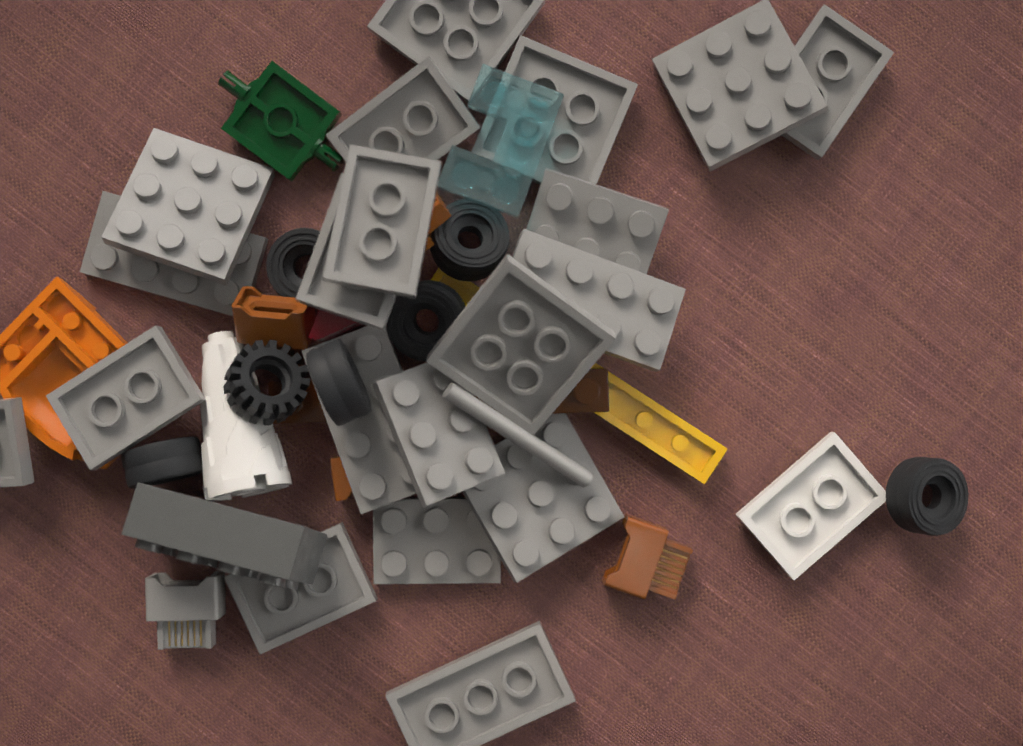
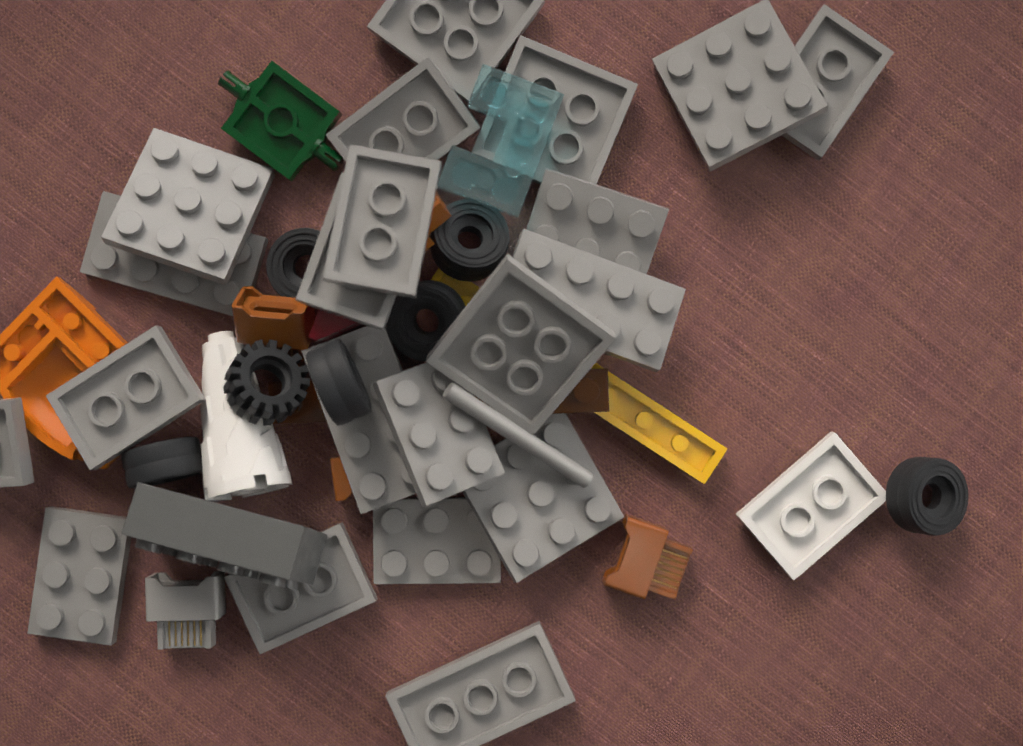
none -> light grey plate [27,506,131,646]

